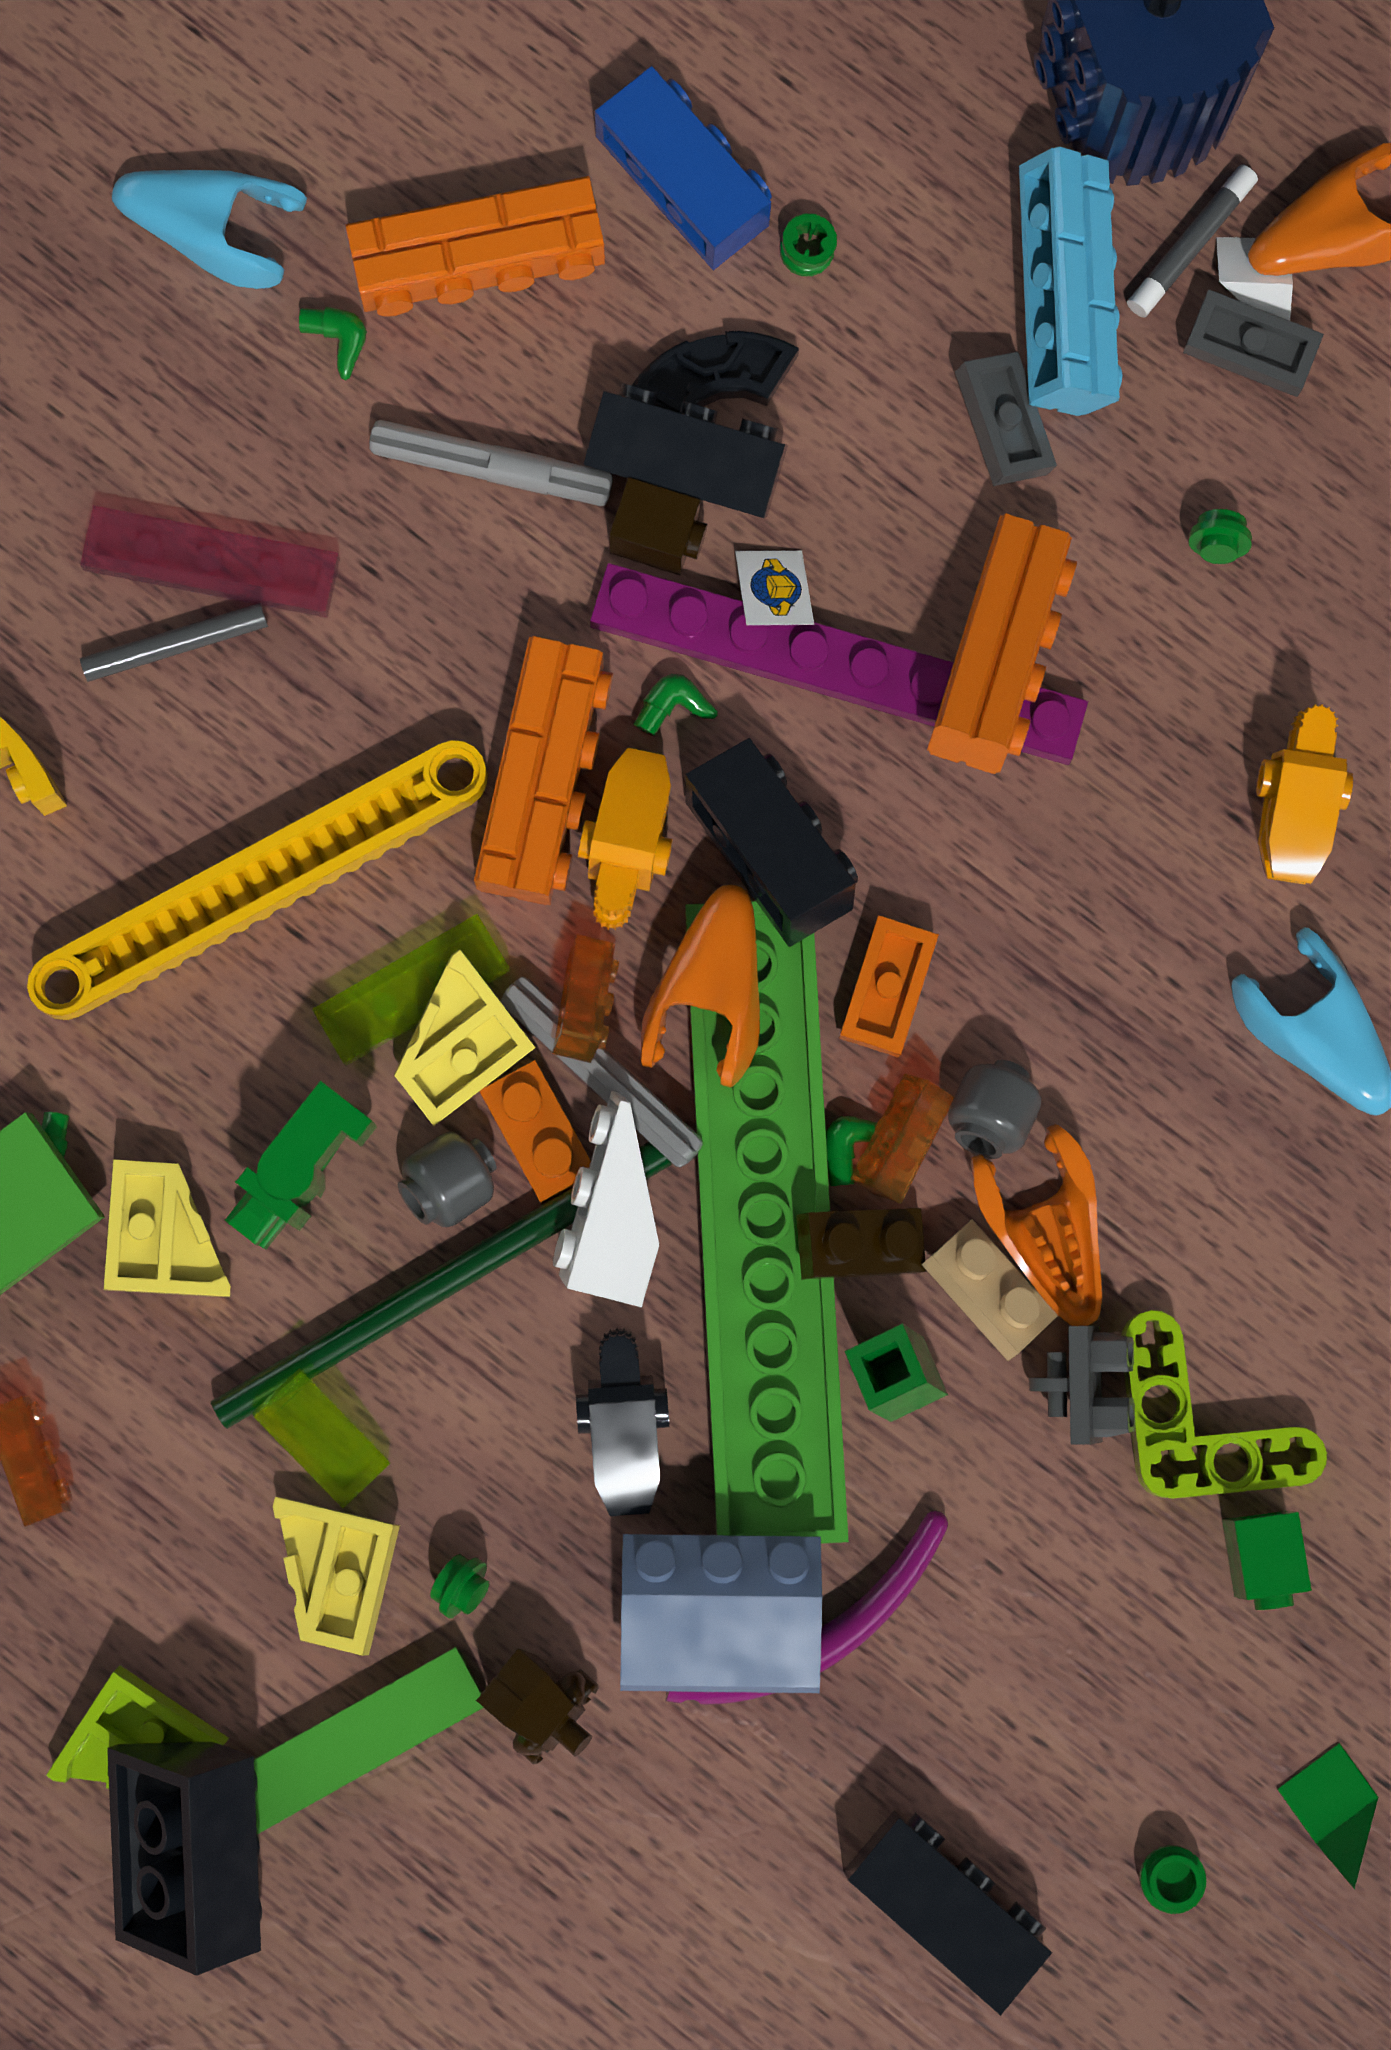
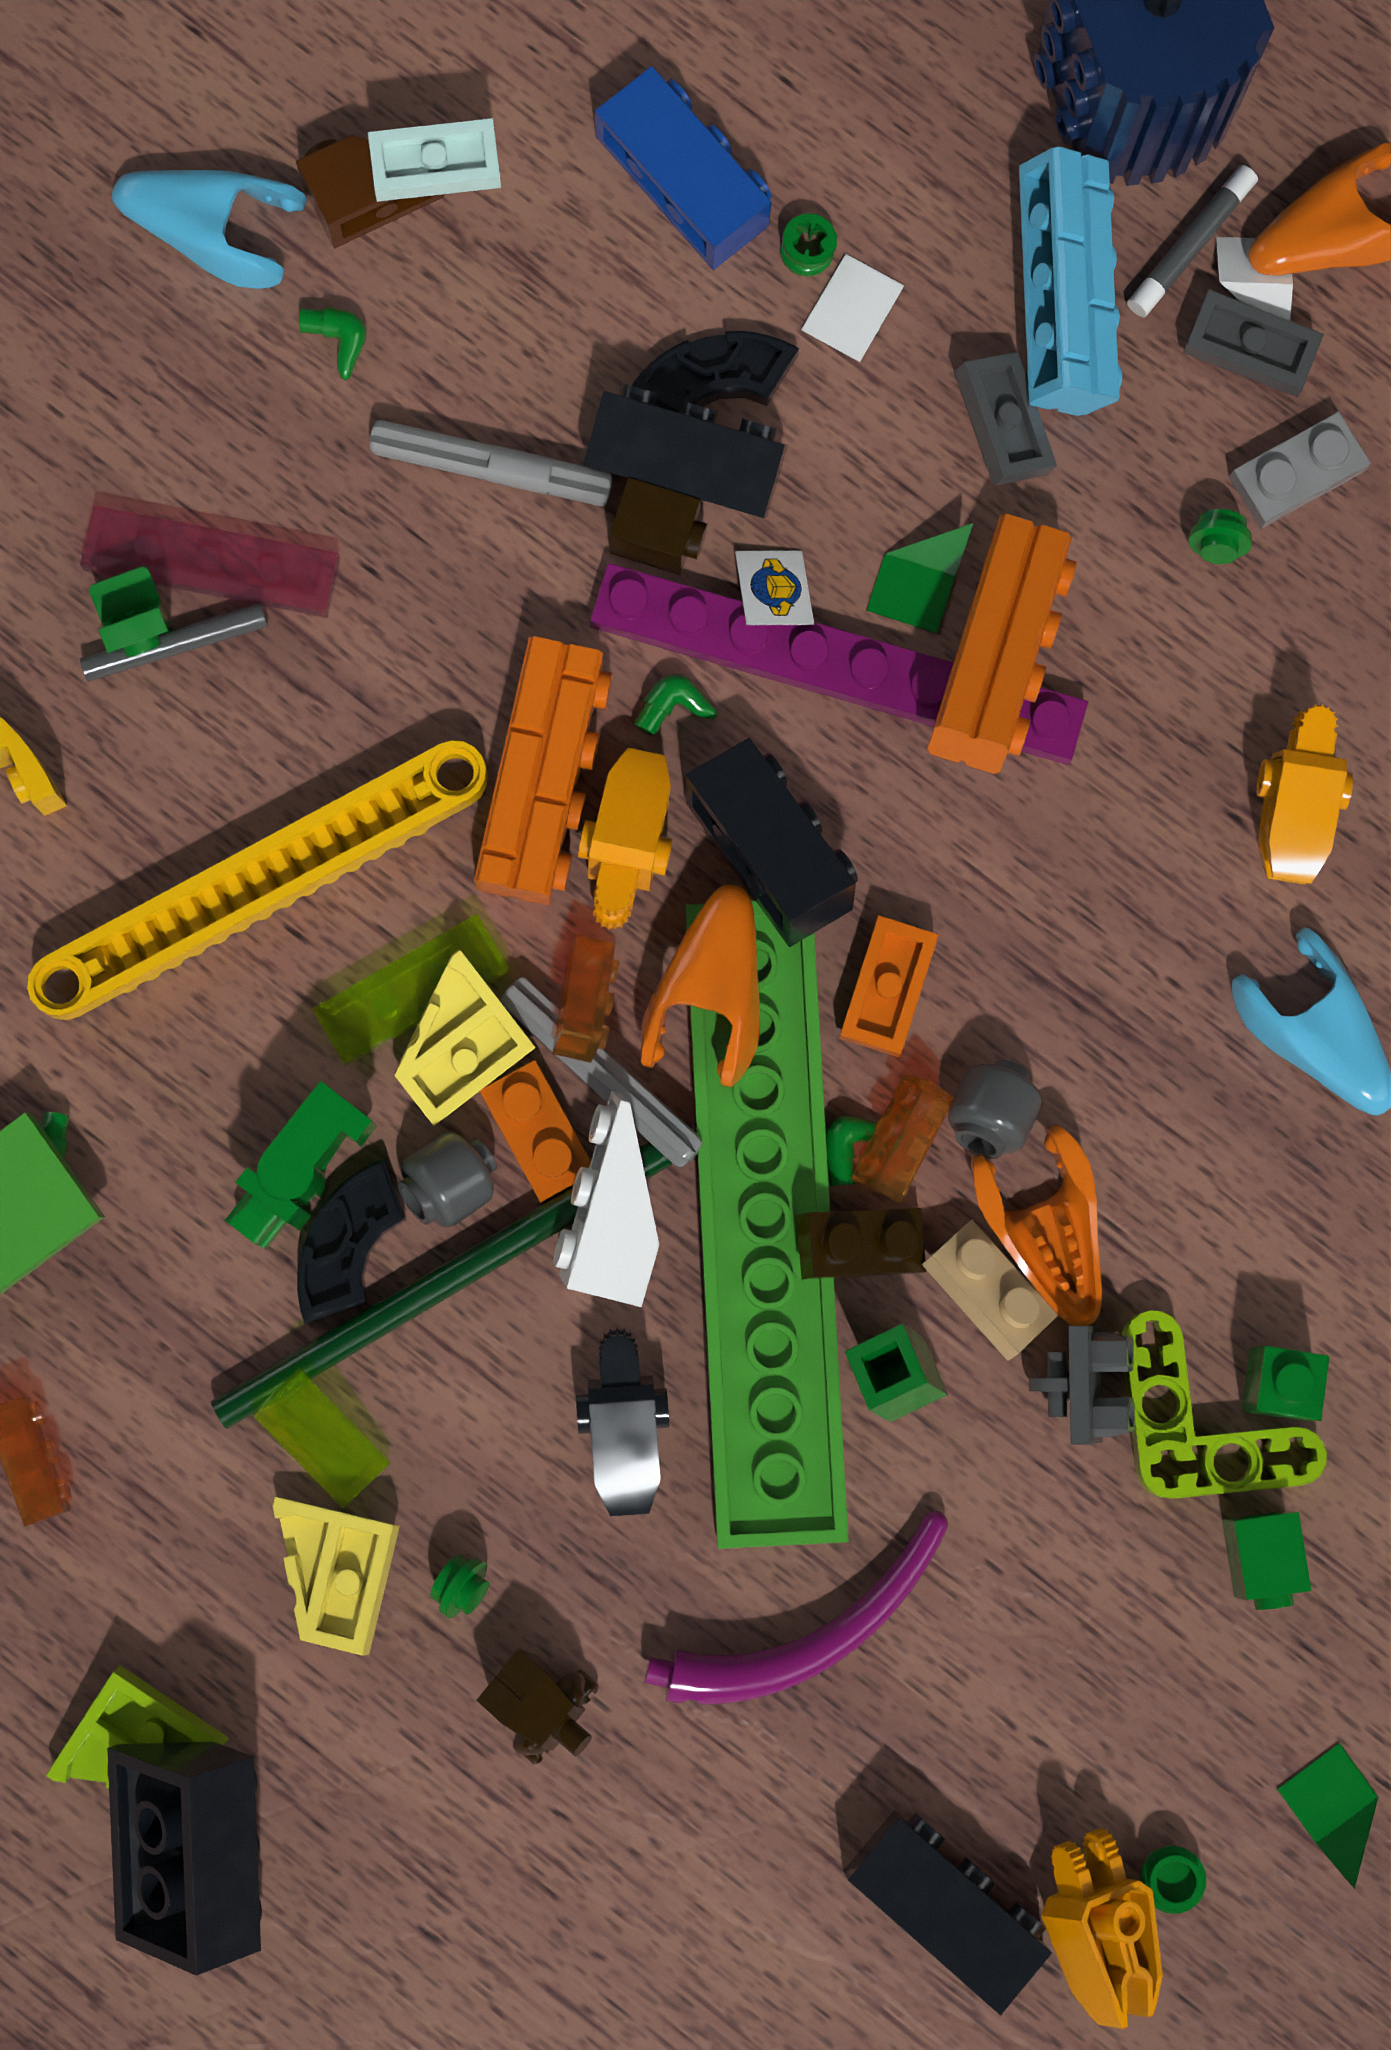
light yellow wing [104,1160,231,1297] -> none
bright green tile [254,1646,484,1834] -> none
orange brick [345,176,605,317] -> none
sand blue slope [620,1534,822,1693] -> none
none -> green bracket [89,566,170,658]
none -> reddish brown slope [296,135,444,249]
none -> black tile [297,1159,406,1325]
none -> light aqua plate [368,118,501,202]
none -> white sticker [801,254,904,362]
none -> green sticker [866,523,973,633]
none -> light orange hinge [1041,1827,1163,2029]
none -> light grey plate [1229,412,1371,530]
none -> green brick [1241,1346,1330,1422]

